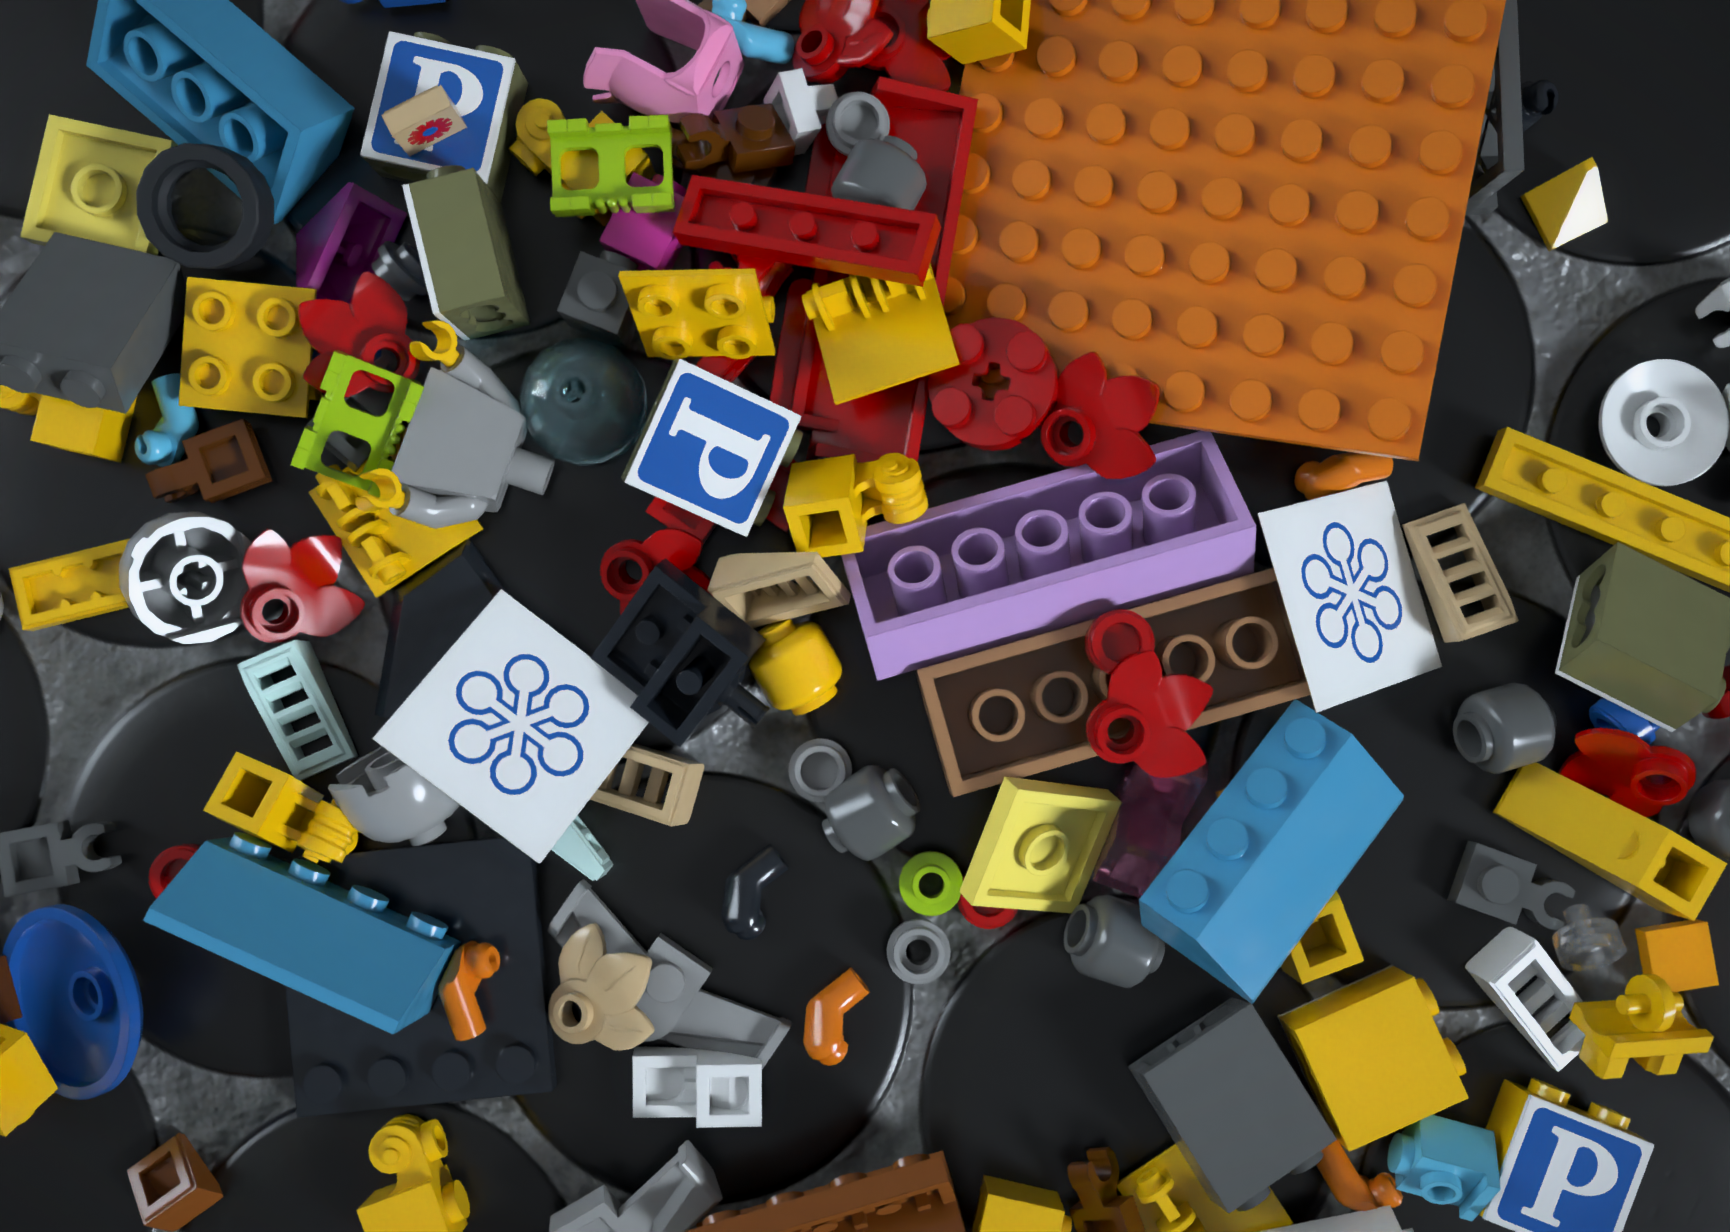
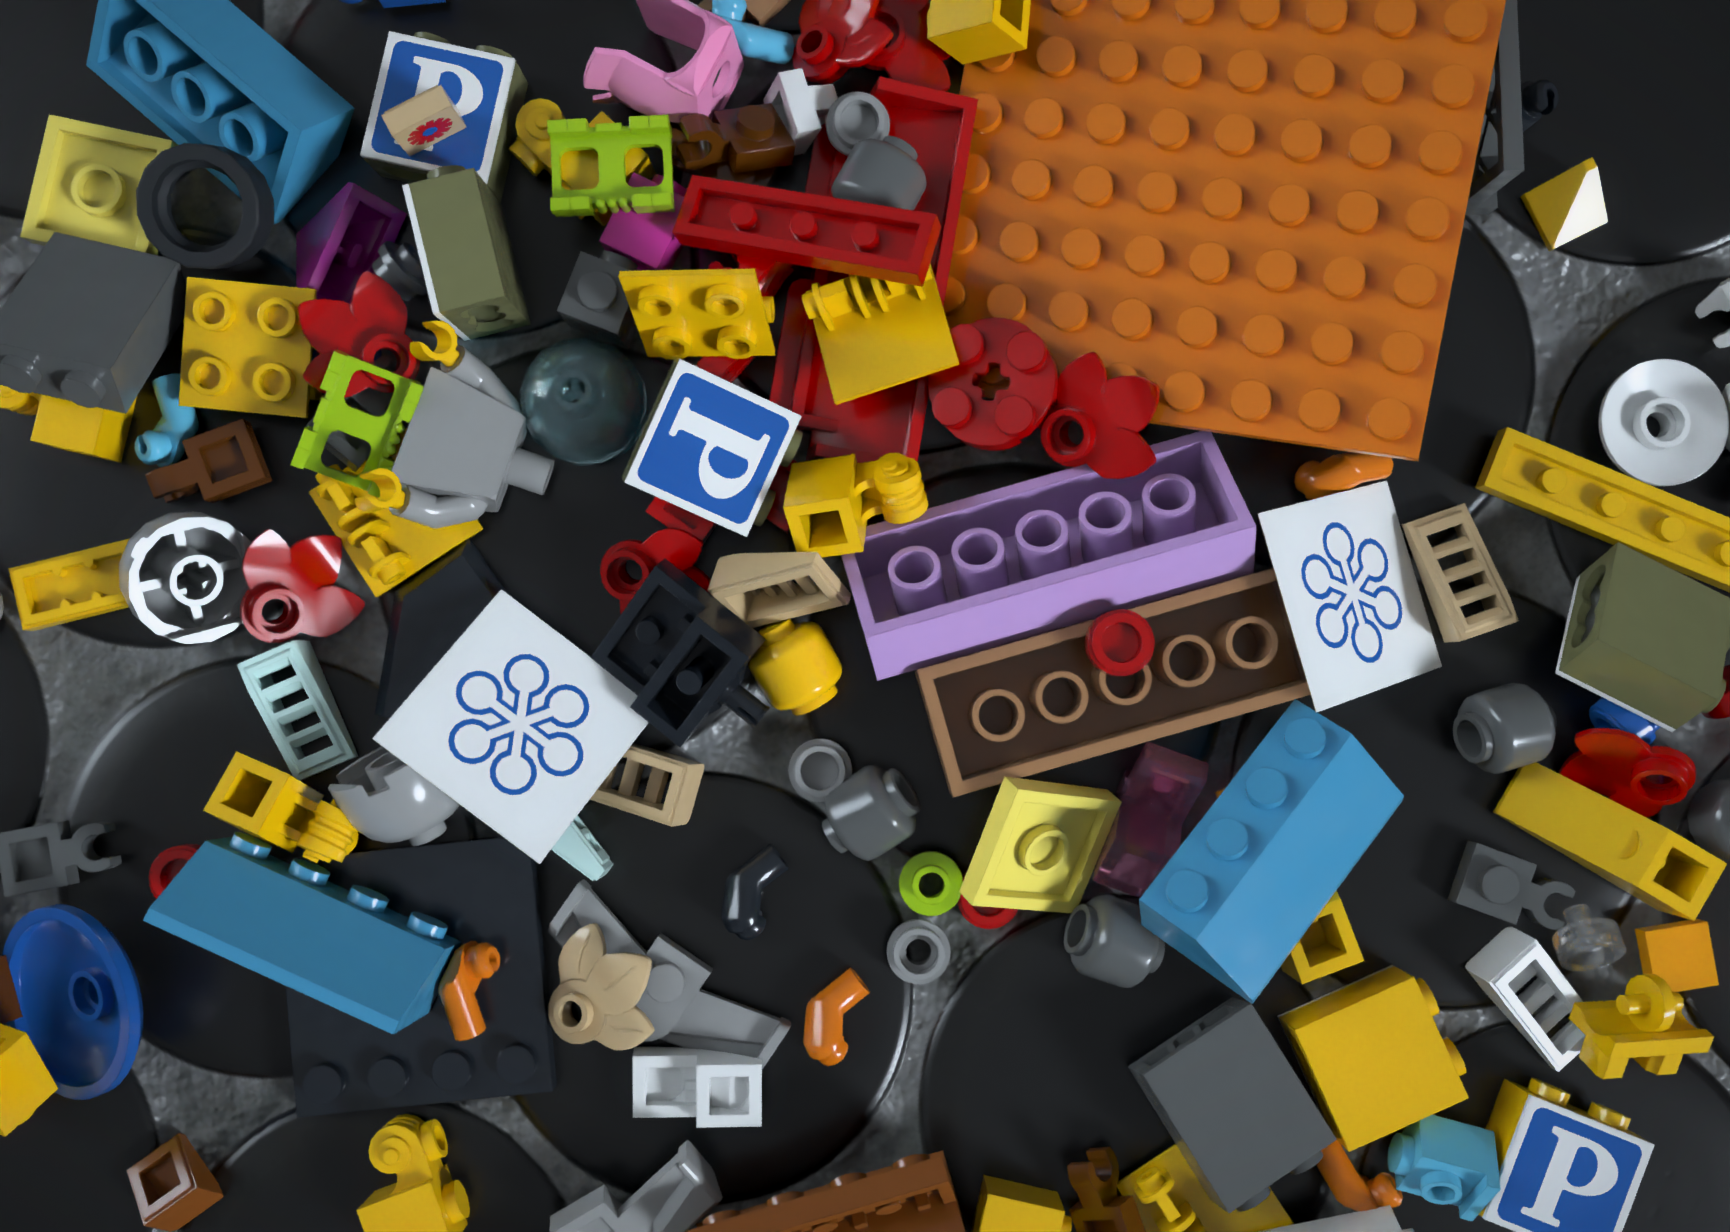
red plate [1086,650,1213,778] -> none

